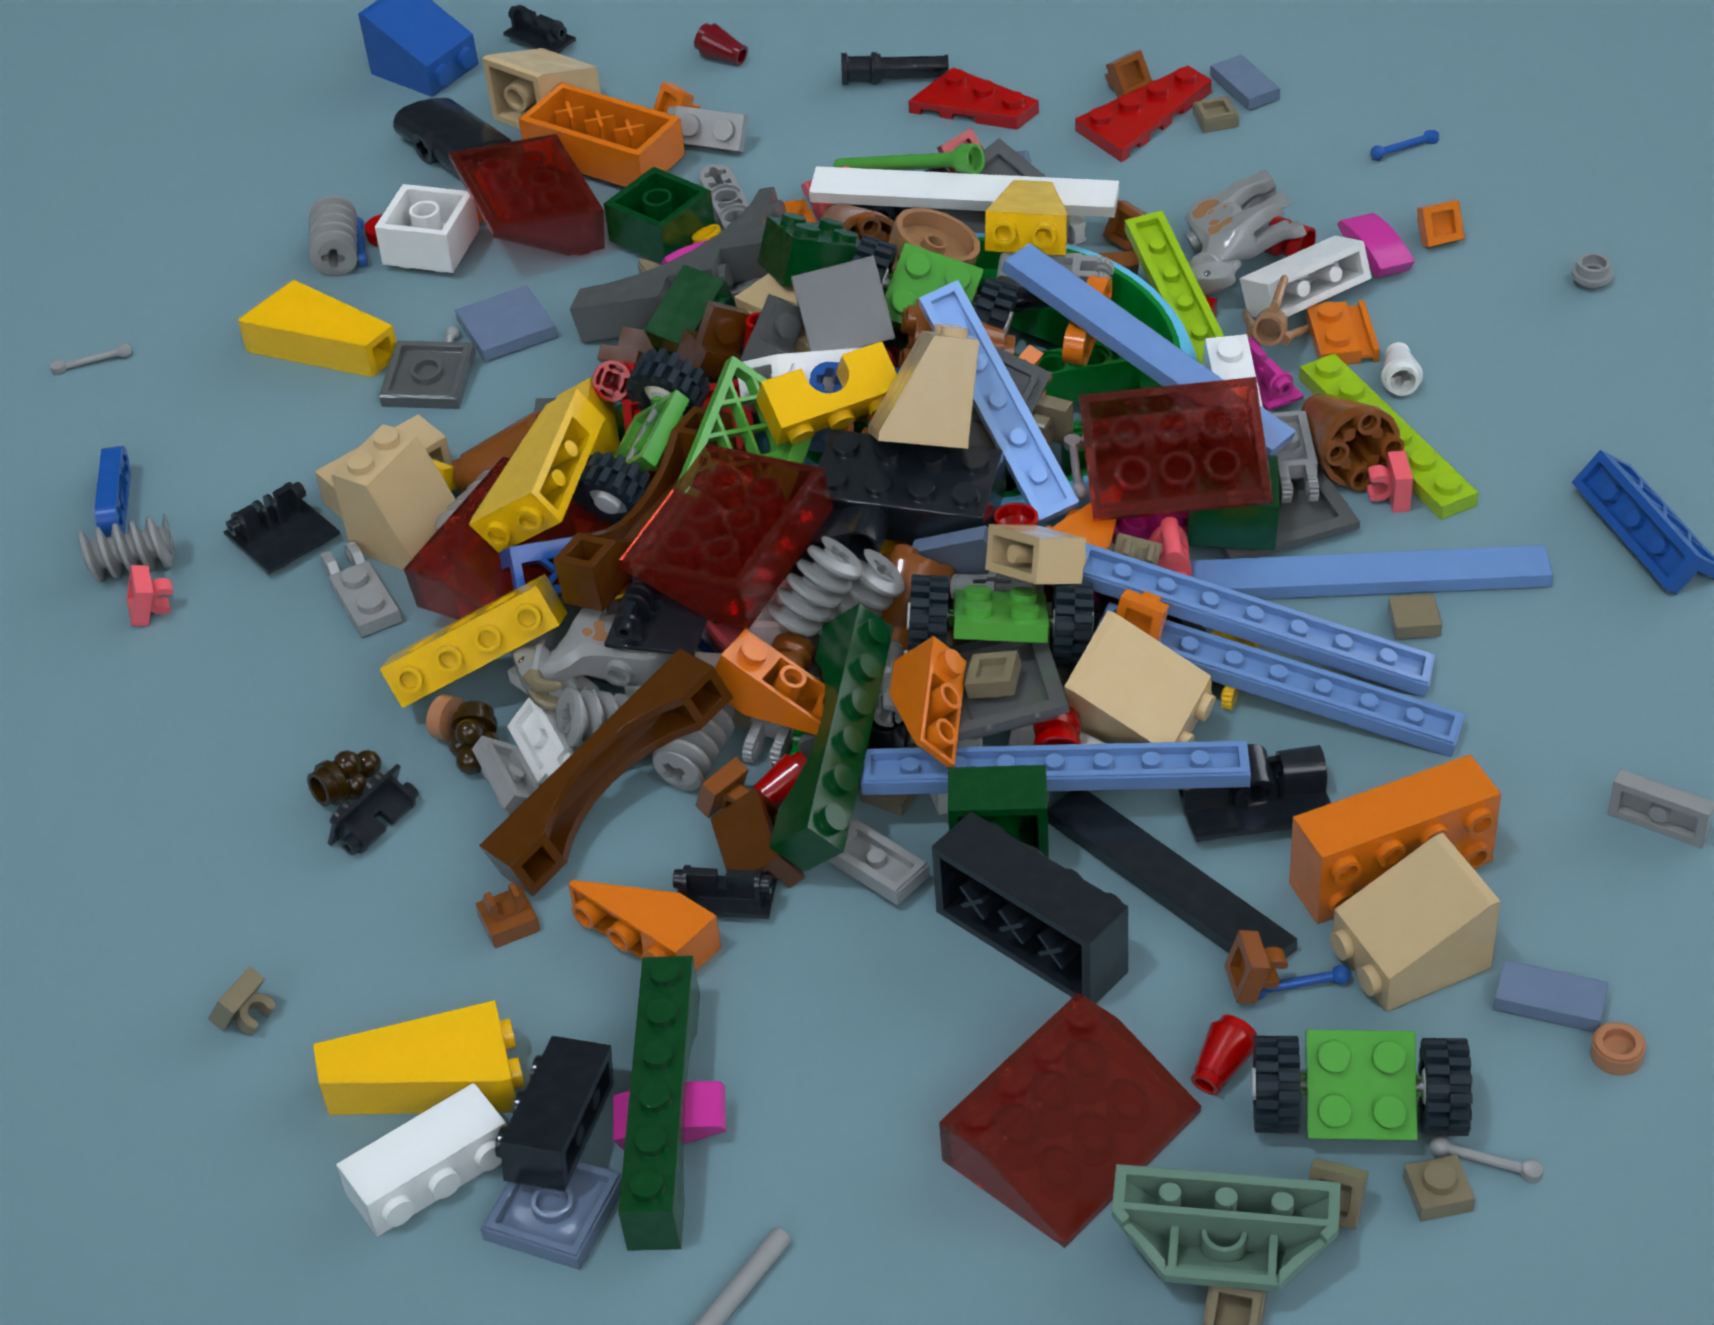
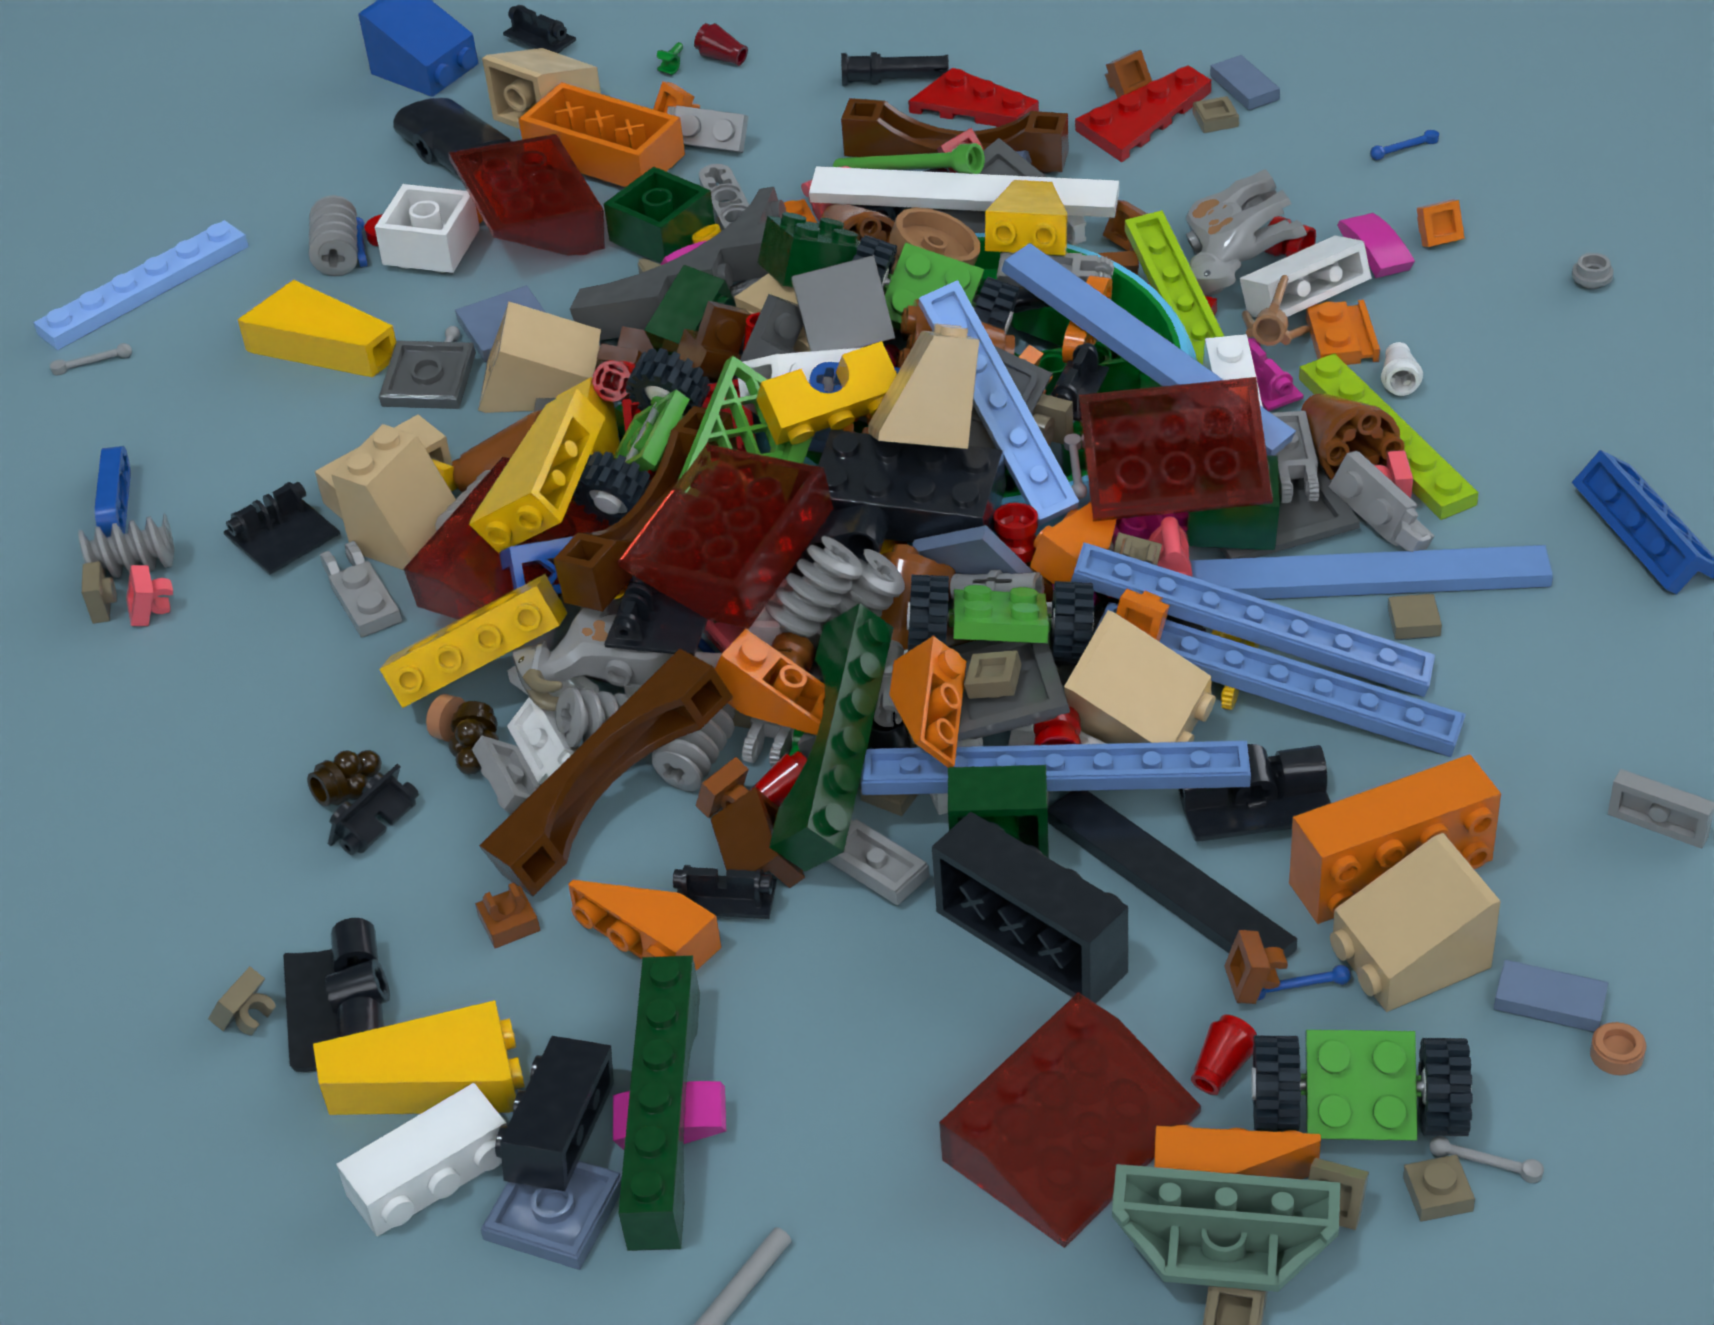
tan brick [985,524,1087,584] -> none
none -> light blue plate [33,220,249,350]
none -> dark tan plate [82,561,117,624]
none -> black panel [283,918,390,1072]
none -> tan slope [478,301,601,413]
none -> green hand [657,42,683,75]
none -> reddish brown arch [841,98,1069,173]
none -> black hinge [1050,343,1109,422]
none -> orange slope [1154,1125,1321,1179]
none -> light grey hinge [1329,451,1435,552]

